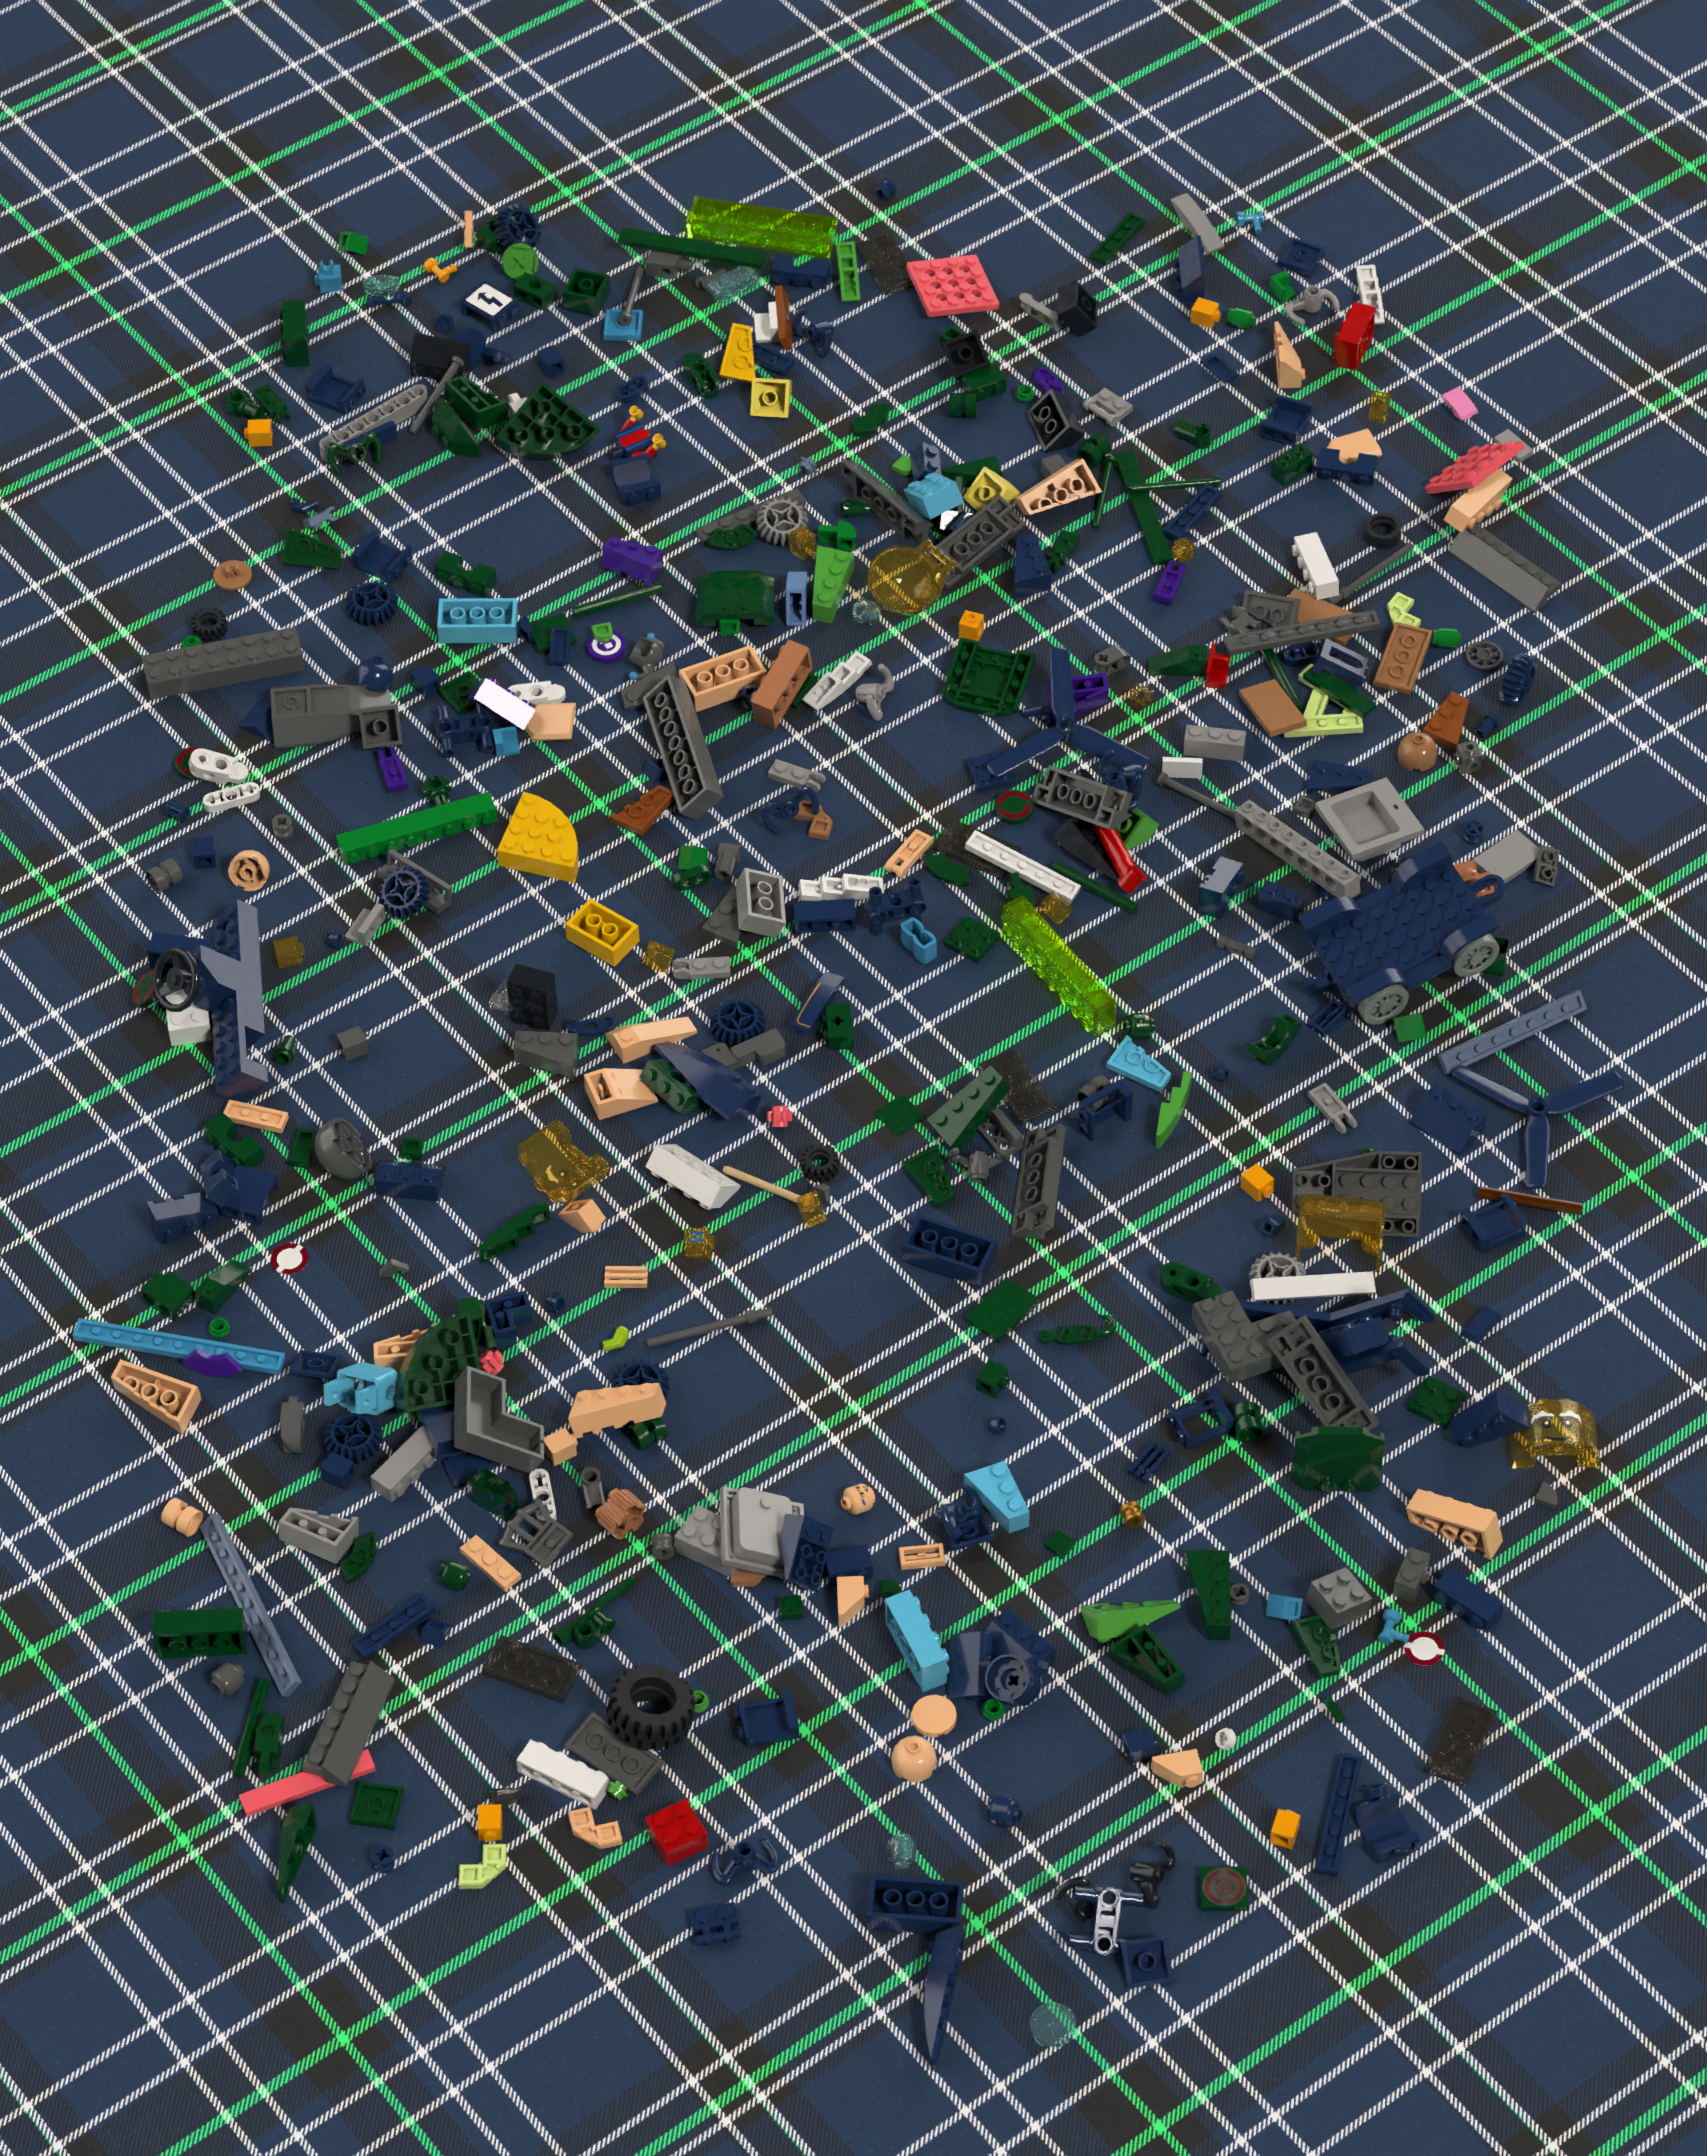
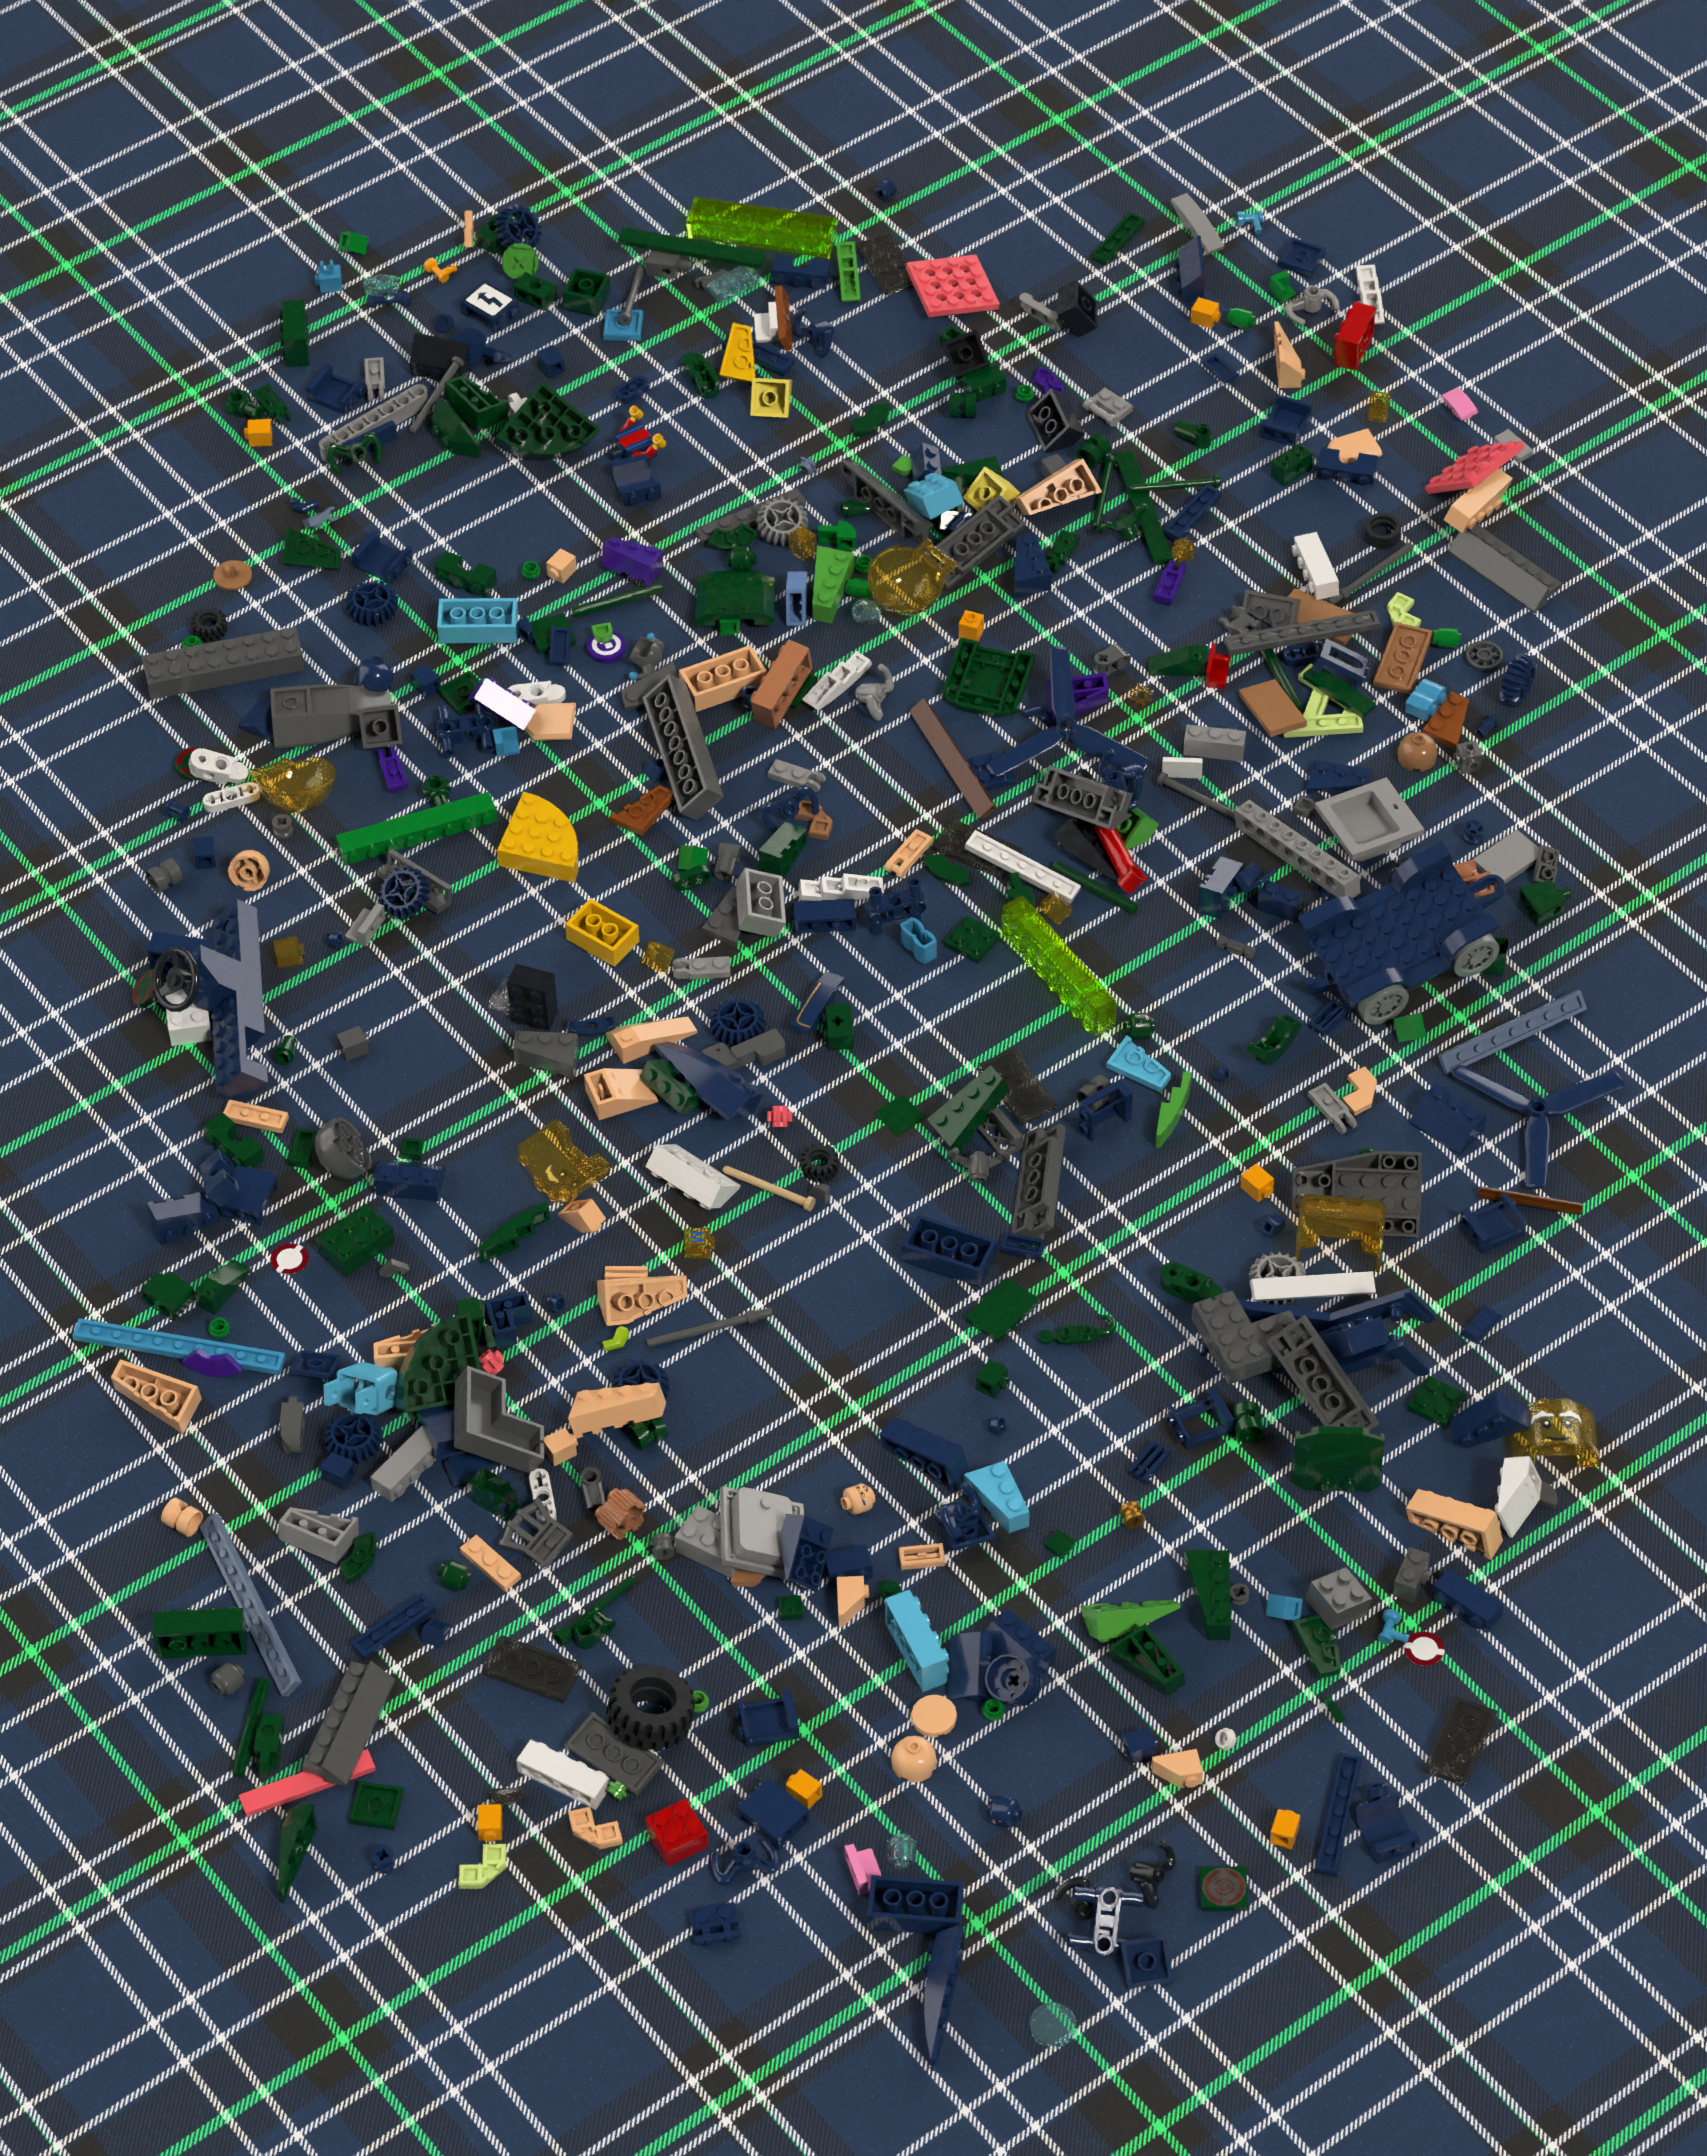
clear yellow panel [797,1191,827,1228] -> none
dark green wing [902,1144,955,1209] -> none
dark green tile [994,790,1034,825] -> none
none -> clear yellow windscreen [250,756,336,813]
none -> dark green brick [316,1203,395,1278]
none -> light grey hinge [364,357,385,401]
none -> green plate [521,561,541,579]
none -> light nougat brick [546,549,577,583]
none -> light nougat wedge [597,1275,688,1326]
none -> dark green head [728,546,757,571]
none -> dark blue panel [737,1778,809,1850]
none -> dark green wedge [758,822,807,881]
none -> light orange brick [786,1769,822,1809]
none -> bright pink panel [845,1844,882,1896]
none -> green brick [846,578,876,600]
none -> green plate [855,555,874,573]
none -> dark blue wedge [879,1417,970,1494]
none -> reddish brown tile [910,698,997,821]
none -> dark blue tile [1000,1232,1046,1261]
none -> dark green piece [1096,503,1148,543]
none -> dark blue panel [1234,861,1278,894]
none -> light nougat tile [1342,1066,1377,1116]
none -> dark azure brick [1405,679,1447,721]
none -> white slope [1495,1456,1542,1538]
none -> dark green torso [1519,881,1571,927]

